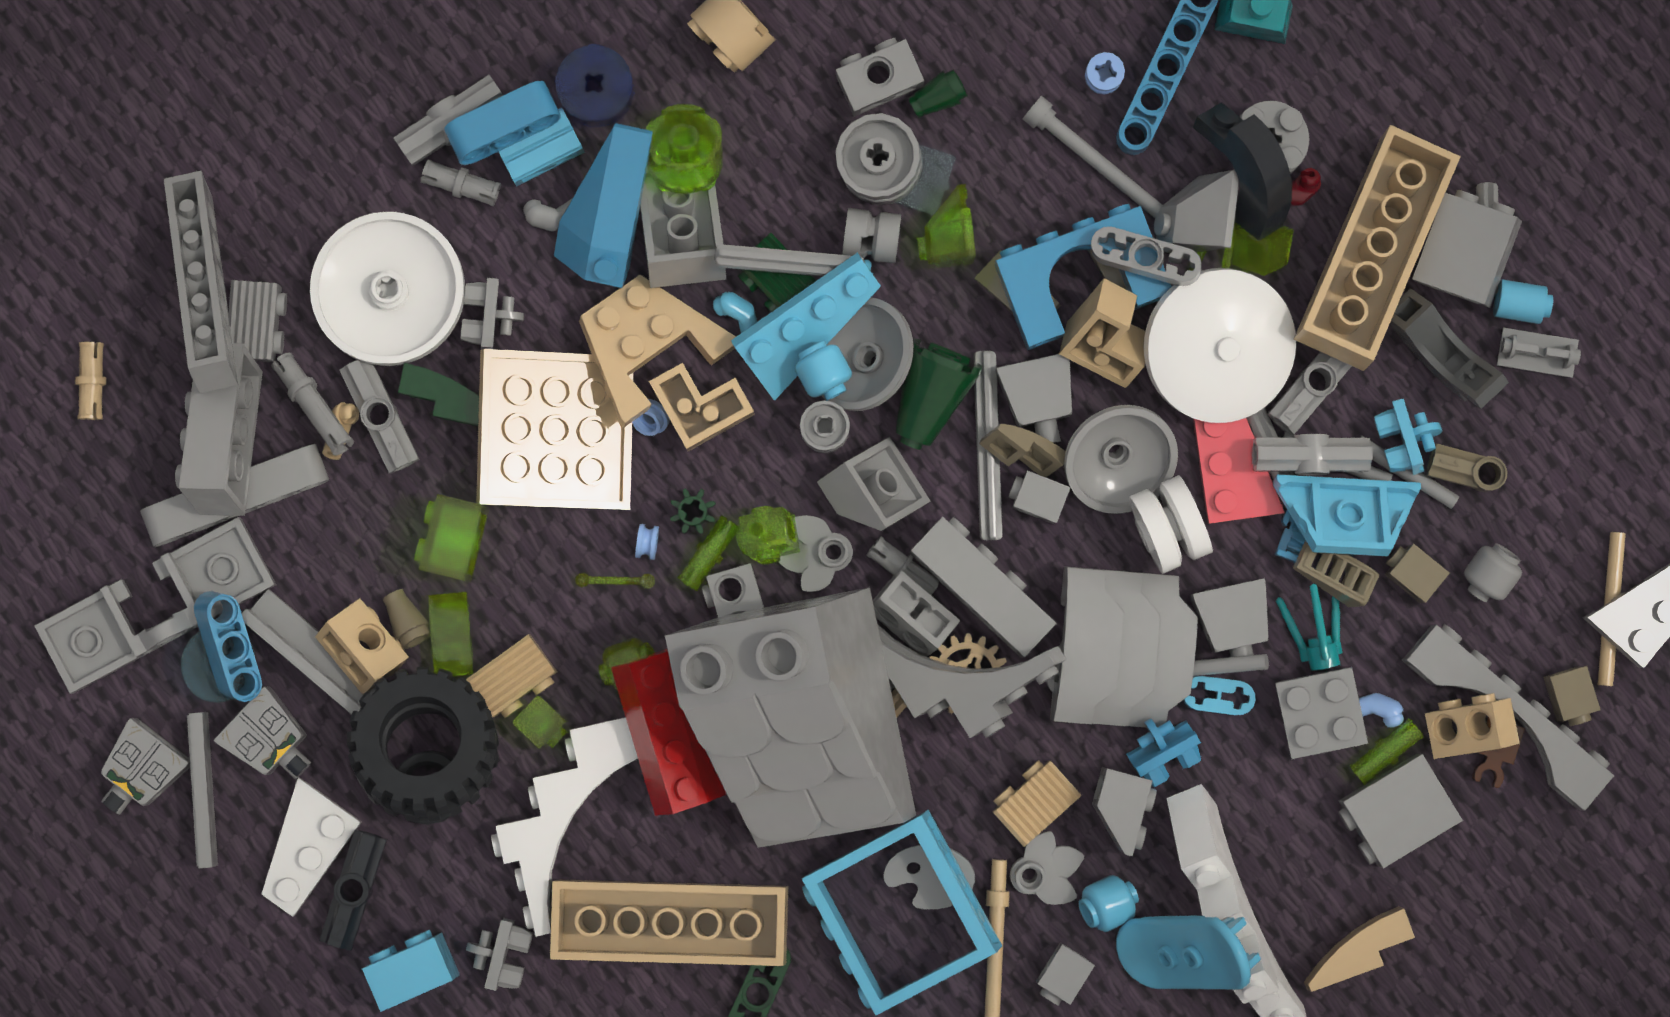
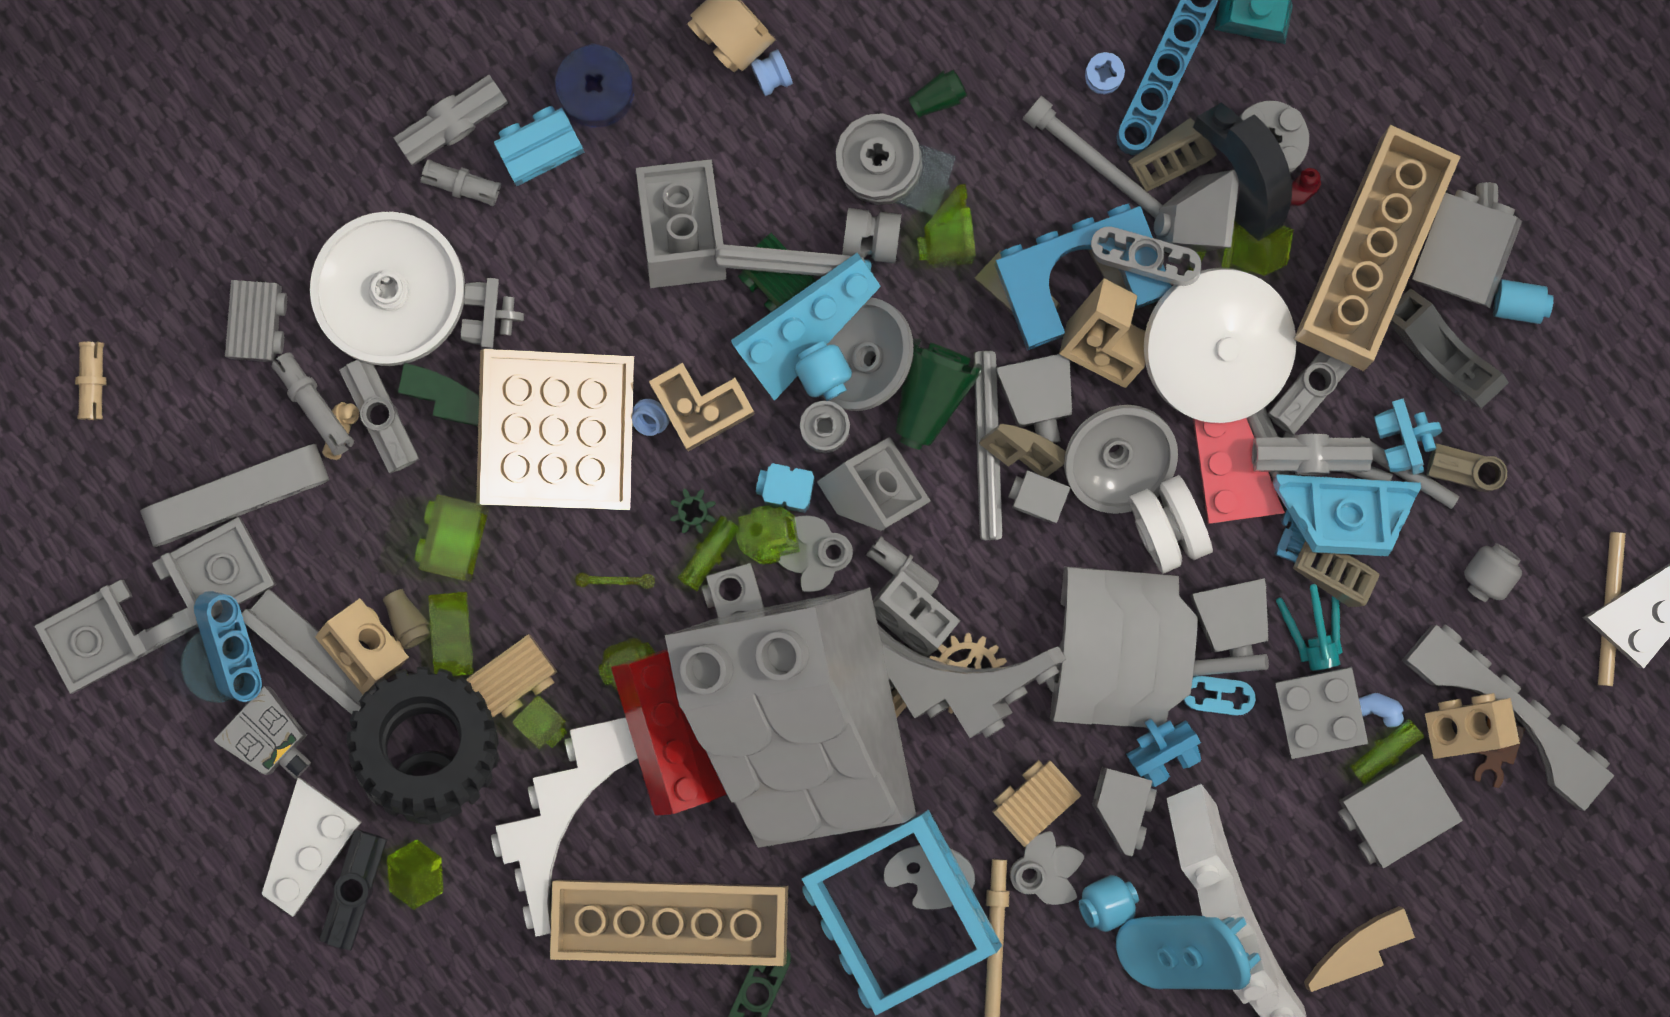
light grey torso [101,718,190,815] -> none
light grey brick [164,171,238,393] -> none
light grey brick [175,343,263,516] -> none
light grey tile [187,712,218,868] -> none
medium azure brick [362,930,460,1012] -> none
dark azure beam [444,81,561,165] -> none
light grey hips [466,918,533,991] -> none
light grey arm [523,198,573,231] -> none
dark azure wedge [554,123,653,288] -> none
tan wing [579,275,736,428] -> none
light blue bush [635,524,659,560] -> none
clear neon green brick [646,104,723,194] -> none
medium azure arm [713,292,757,333] -> none
light grey brick [836,38,924,117] -> none
light grey brick [910,517,1056,658] -> none
light grey brick [1036,942,1095,1006] -> none
dark tan brick [1384,544,1450,604] -> none
light grey hinge [1497,328,1581,378] -> none
dark tan brick [1543,666,1600,726] -> none
none -> clear neon green panel [387,839,443,910]
none -> light blue wheel [751,49,793,96]
none -> medium azure brick [756,463,815,513]
none -> dark tan slope [1128,118,1217,192]

